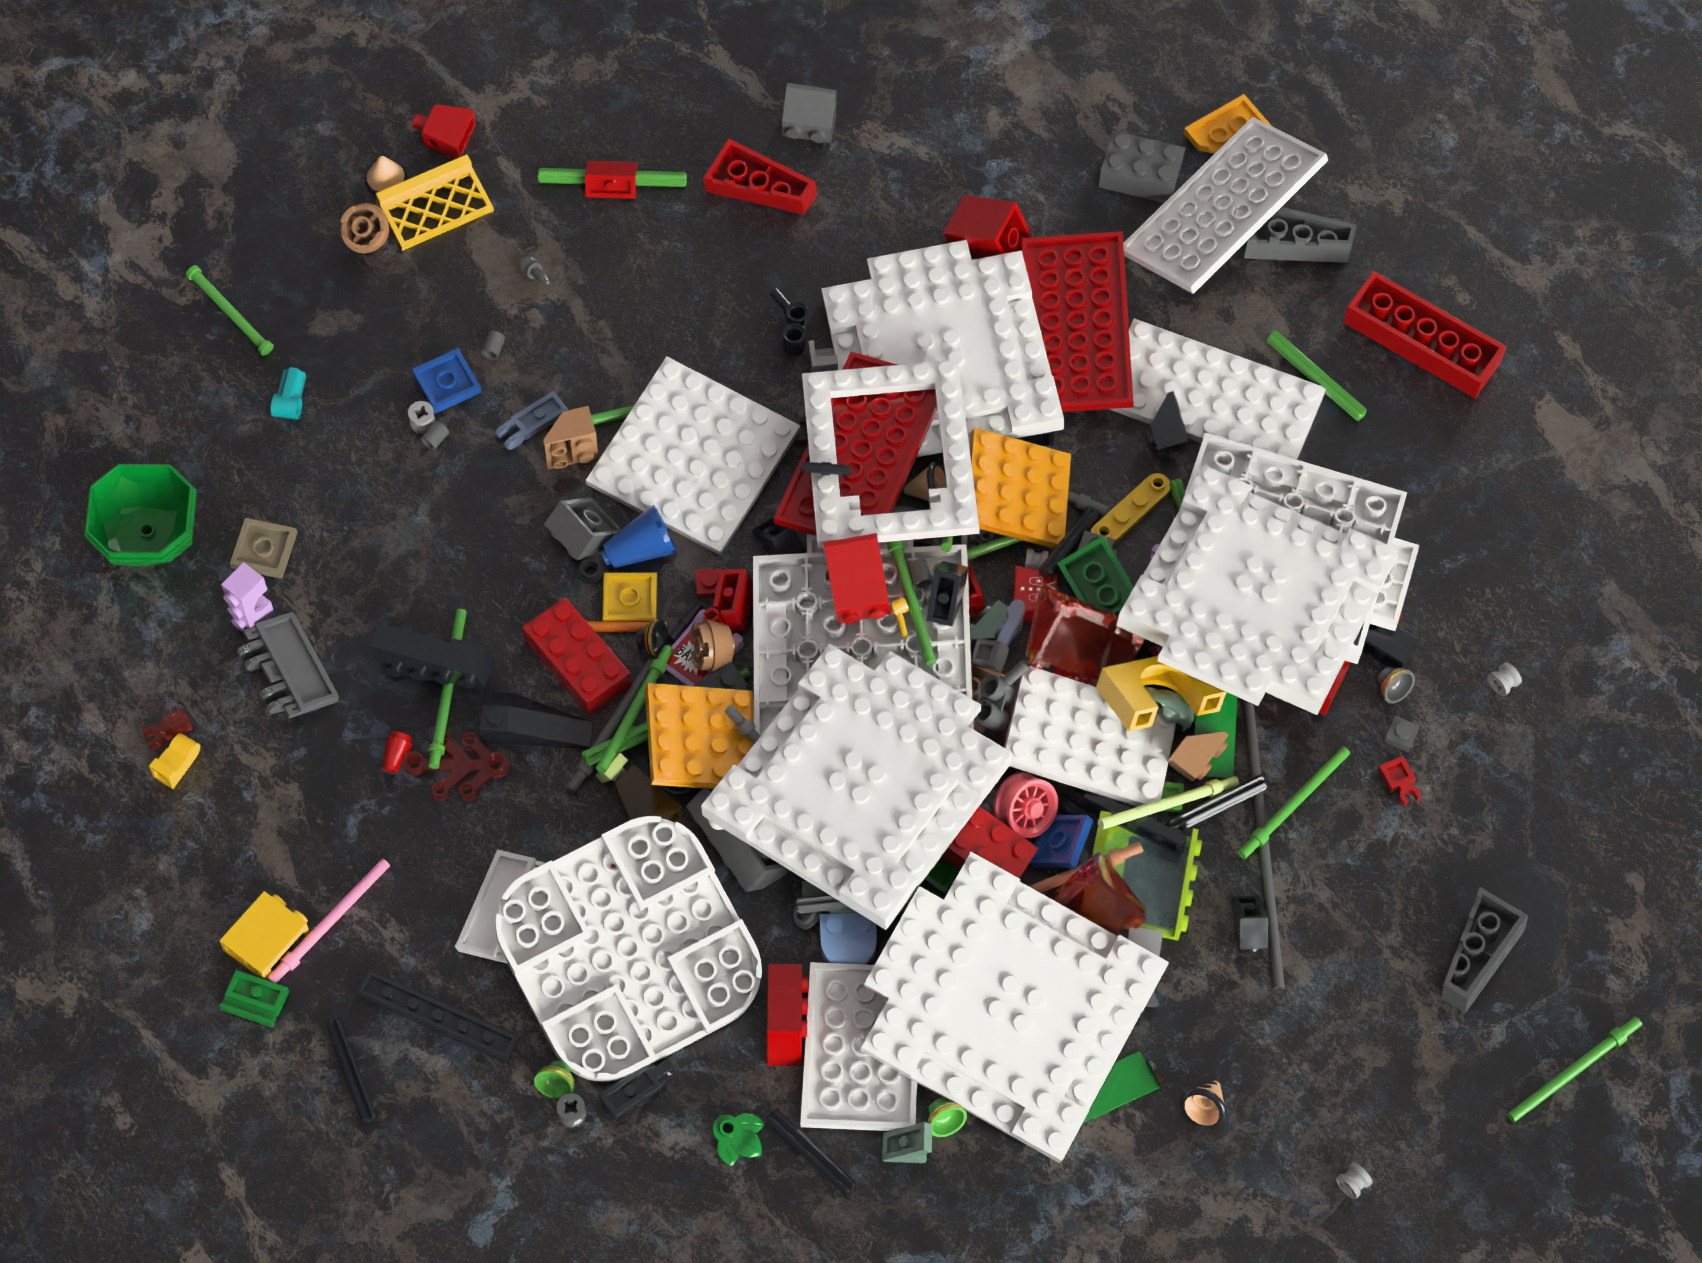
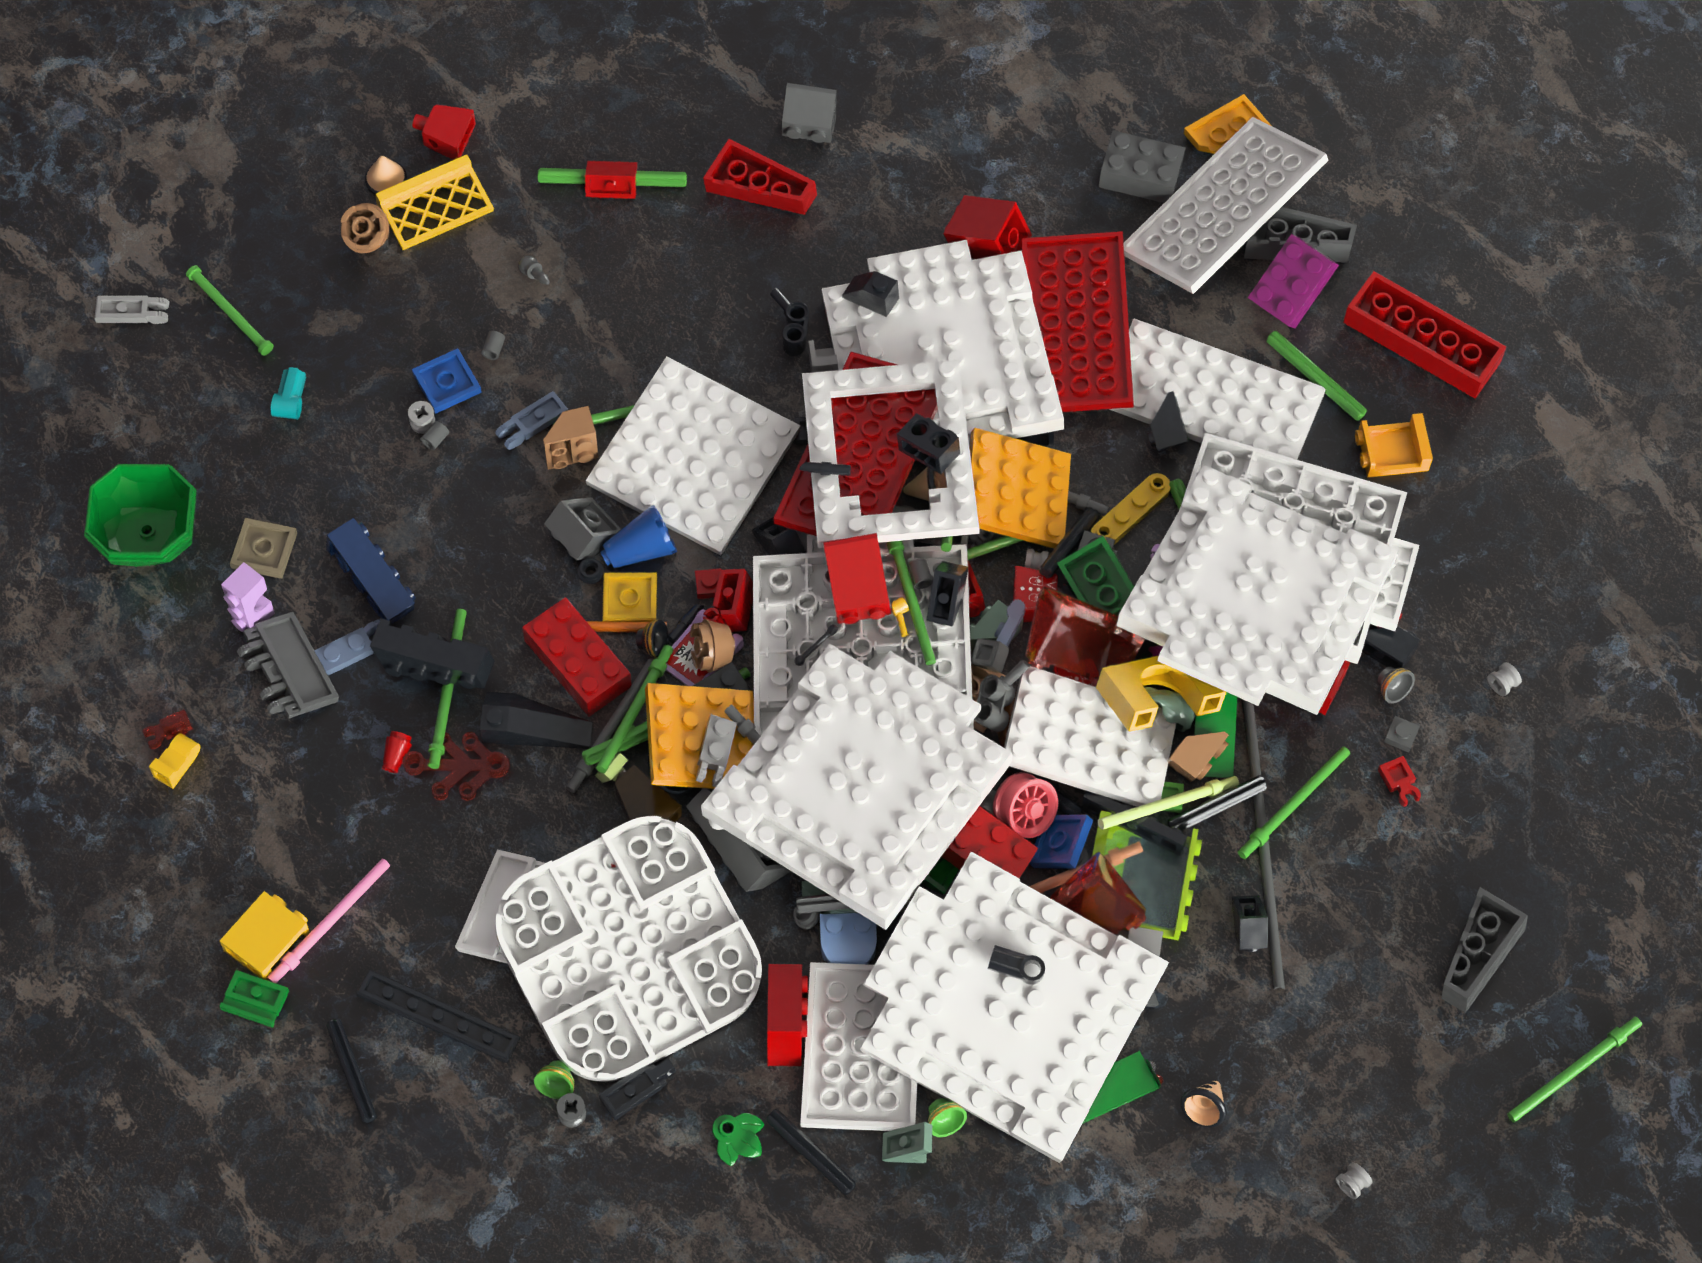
none -> light grey hinge [95,296,169,324]
none -> sand blue hinge [314,619,380,676]
none -> dark blue wedge [326,518,416,625]
none -> light grey hinge [696,714,737,787]
none -> black hinge [794,624,838,666]
none -> black slope [842,271,899,317]
none -> black brick [897,413,960,474]
none -> black piece [988,945,1045,985]
none -> magenta brick [1248,234,1339,328]
none -> light orange panel [1355,413,1433,477]

